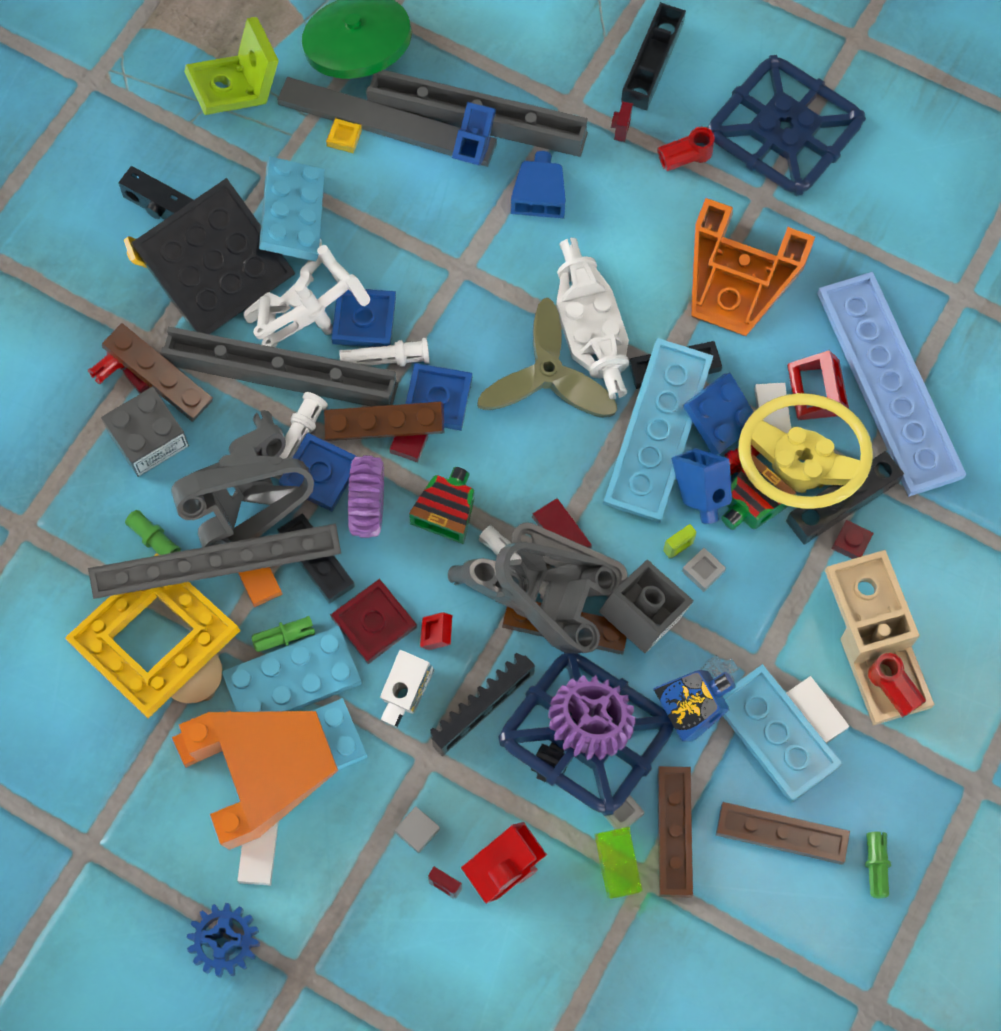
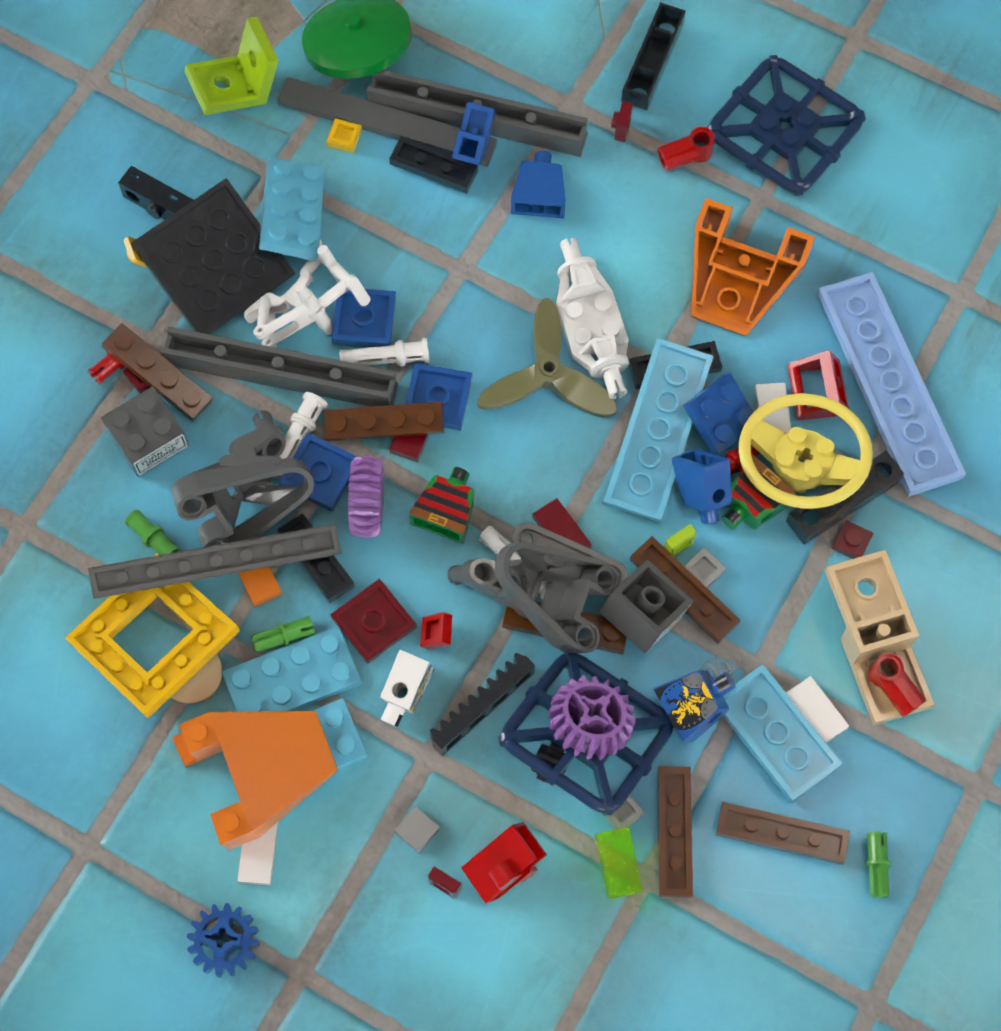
none -> black plate [389,136,478,194]
none -> reddish brown plate [630,536,740,644]

